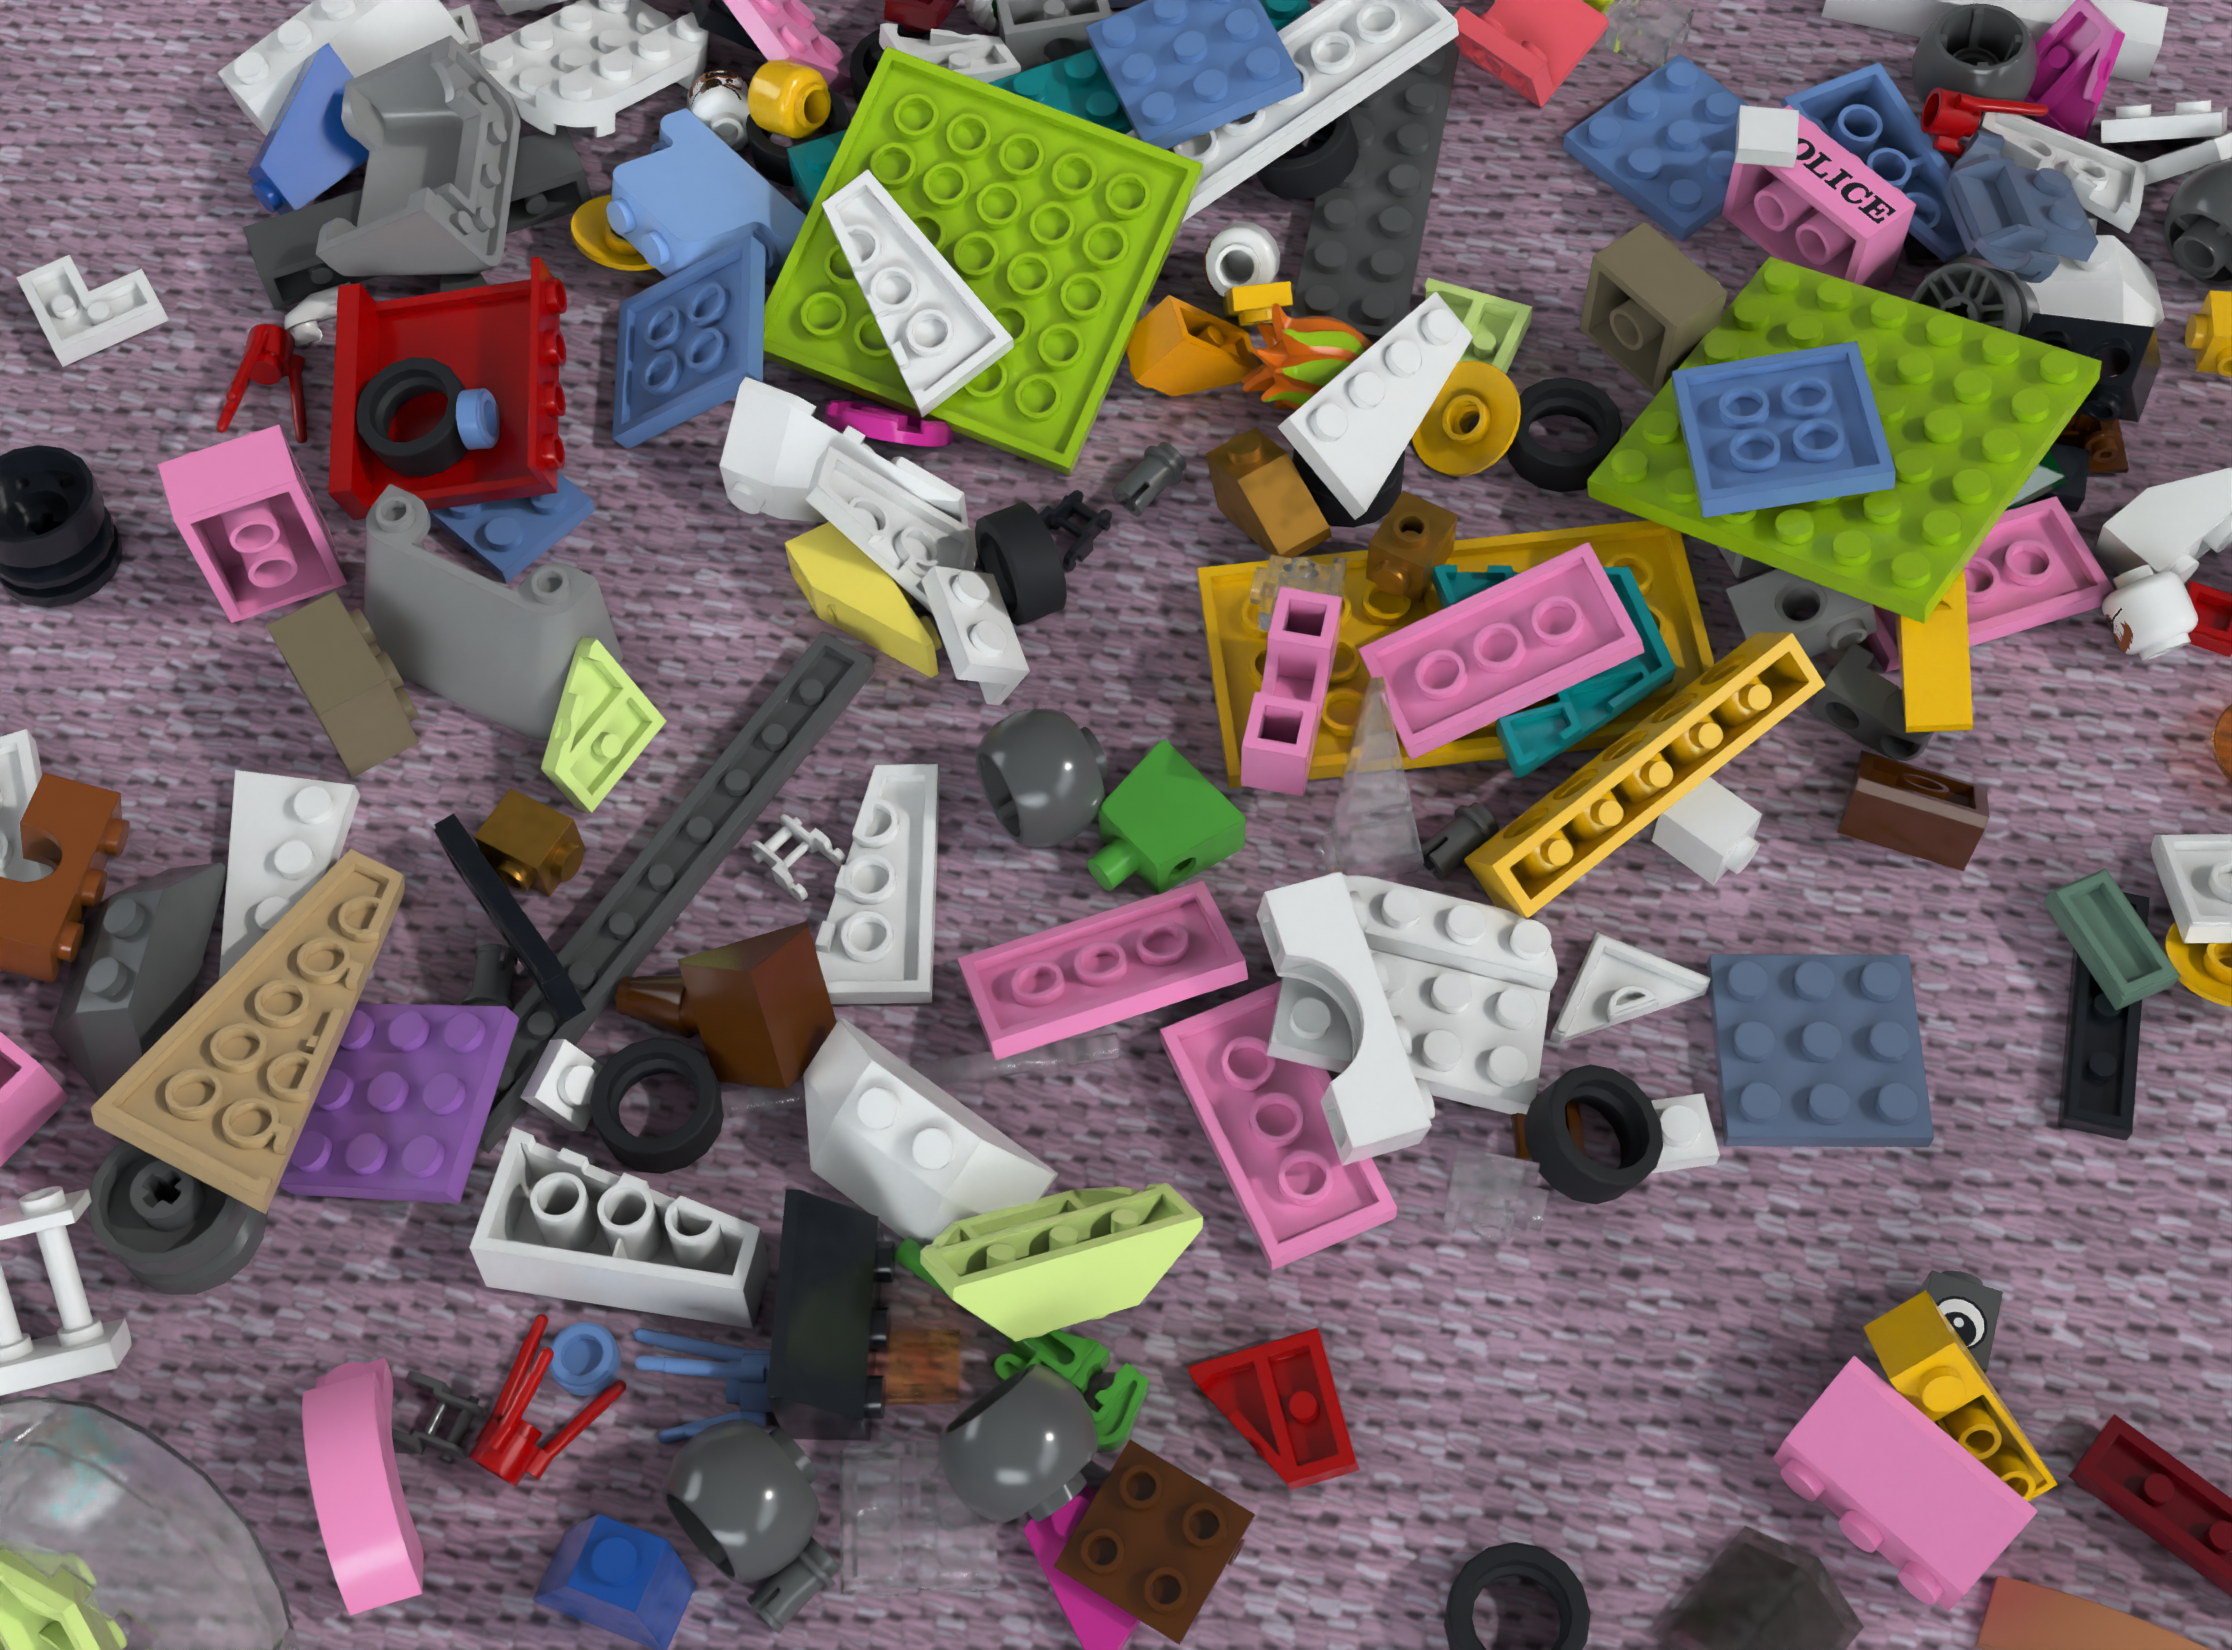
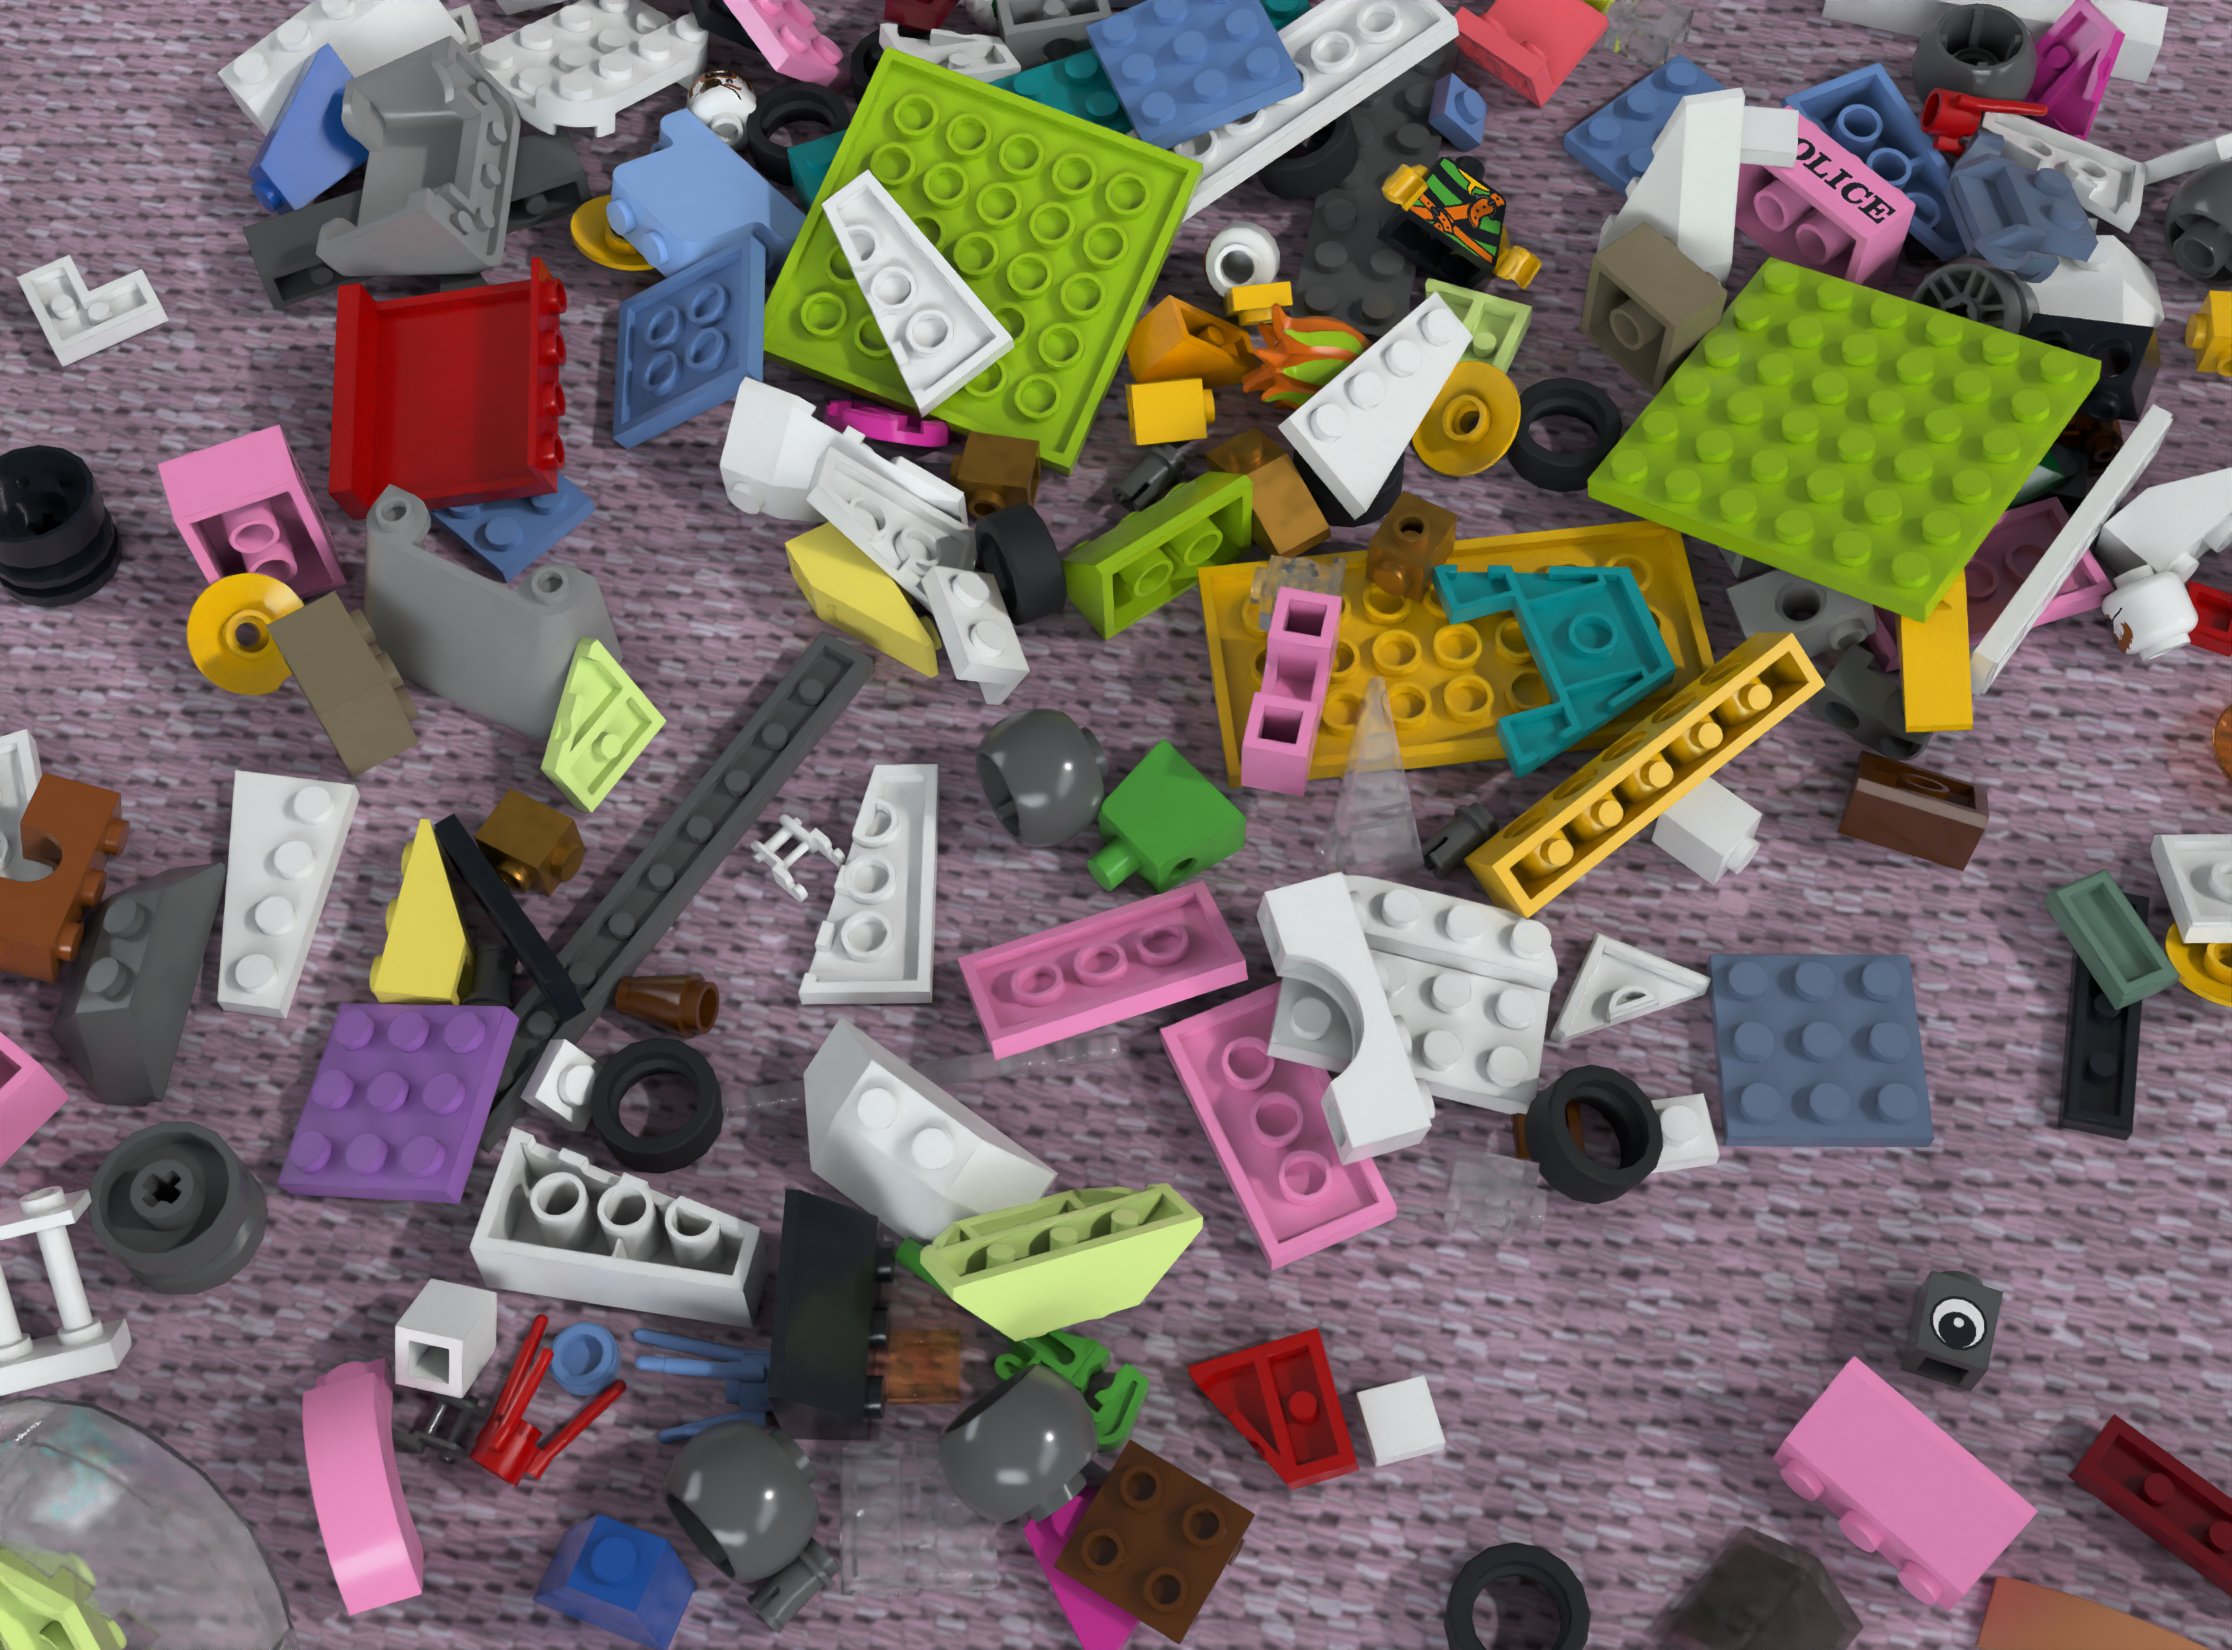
tan wing [91,849,405,1214] -> none
red plant [216,323,307,444] -> none
white arm [284,282,350,348] -> none
black tyre [356,357,468,477] -> none
medium blue tile [456,388,500,450] -> none
reddish brown slope [678,921,837,1089] -> none
yellow head [748,59,831,139] -> none
black piece [1039,490,1112,571] -> none
bright pink plate [1358,542,1645,760] -> none
medium blue plate [1672,341,1896,518] -> none
yellow slope [1863,1290,2058,1502] -> none
white wing [2101,100,2227,143] -> none
none -> yellow dish [186,573,305,695]
none -> light yellow slope [370,818,476,1005]
none -> white brick [395,1278,497,1398]
none -> pearl gold brick [950,431,1042,518]
none -> lime slope [1061,471,1253,641]
none -> yellow brick [1125,377,1215,445]
none -> white tile [1355,1375,1446,1467]
none -> torso [1377,156,1542,290]
none -> medium blue plate [1428,72,1488,152]
none -> white wedge [1597,87,1745,288]
none -> white tile [1970,404,2173,696]

